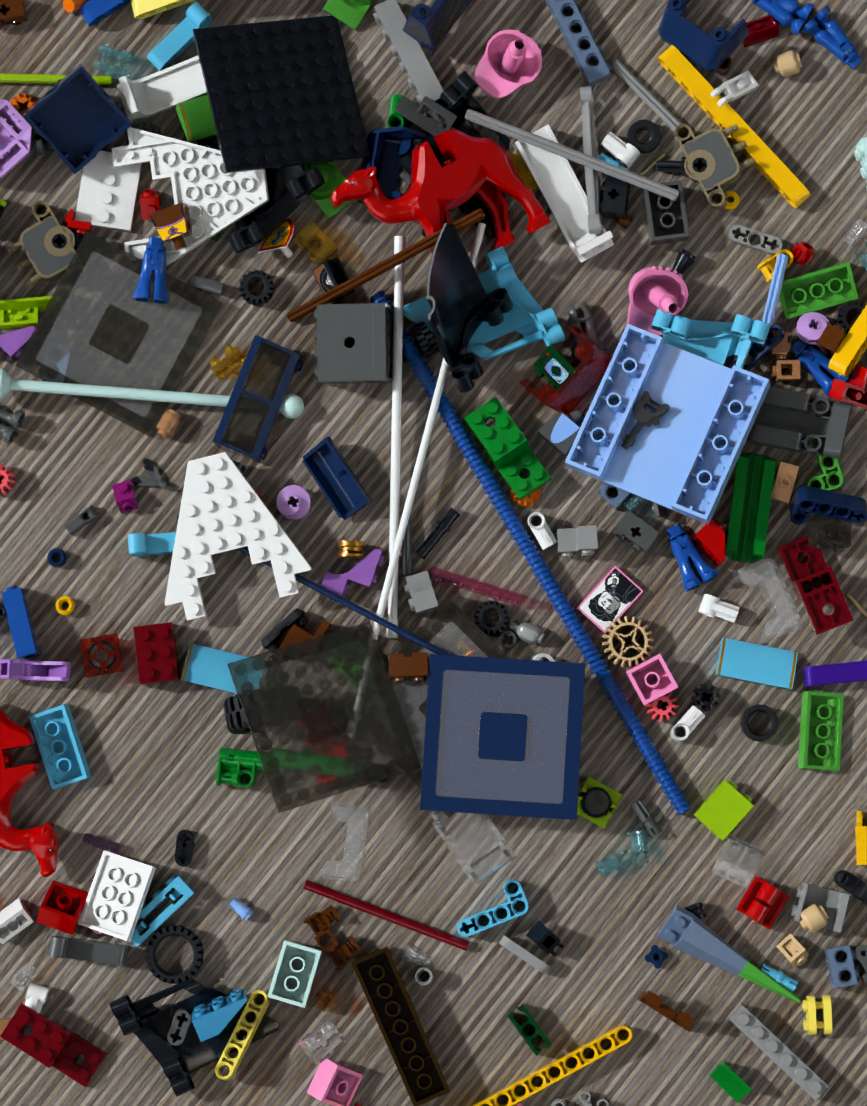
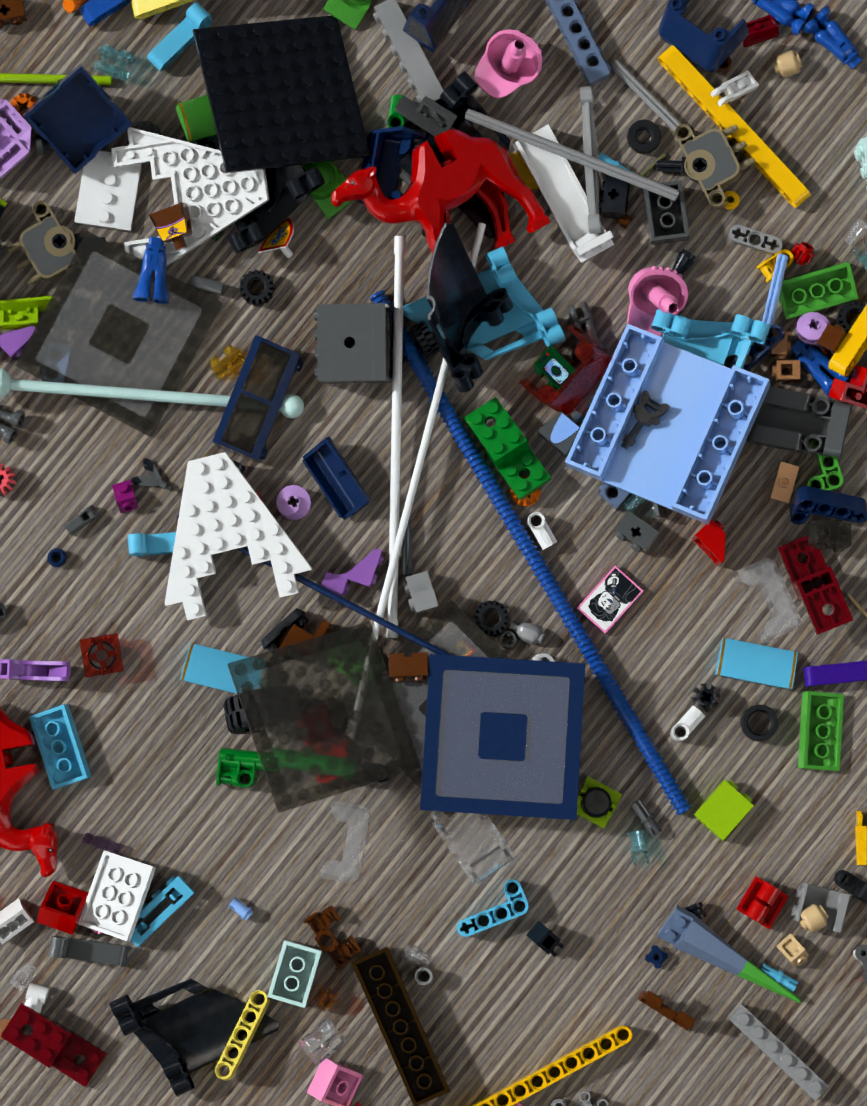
blue slope [2,585,41,660] -> none
yellow plate [55,596,75,615] -> none
red bracket [65,209,93,236] -> none
white panel [117,56,207,120] -> none
dark red brick [133,622,180,686] -> none
red bracket [139,189,161,220] -> none
black tyre [145,926,204,984] -> none
medium nougat brick [156,409,182,439] -> none
dark grey beam [167,1008,191,1046] -> none
black beam [175,830,195,867] -> none
dark azure slope [192,988,247,1042] -> none
reddish brown axle [287,209,485,322] -> none
clear yellow brick [295,220,338,265] -> none
dark red piece [303,880,469,951] -> none
black panel [312,258,355,304] -> none
pearl gold wheel [338,541,364,559] -> none
black pin [415,508,460,560] -> none
clear pink plate [431,567,525,606] -> none
light grey beam [499,935,551,974] -> none
dark green piece [507,1003,552,1056] -> none
light grey brick [556,525,598,557] -> none
clear light blue piece [595,849,632,877] -> none
white piece [600,132,640,168] -> none
tan gear [602,616,654,668] -> none
bright pink slope [626,654,678,706] -> none
coral gear [645,692,678,722] -> none
blue piece [666,524,719,592] -> none
white piece [698,594,740,623] -> none
green panel [709,1061,753,1103] -> none
clear brick [711,835,764,889] -> none
green piece [725,453,776,563] -> none
light yellow brick [802,995,833,1035] -> none
sand blue brick [824,945,860,988] -> none

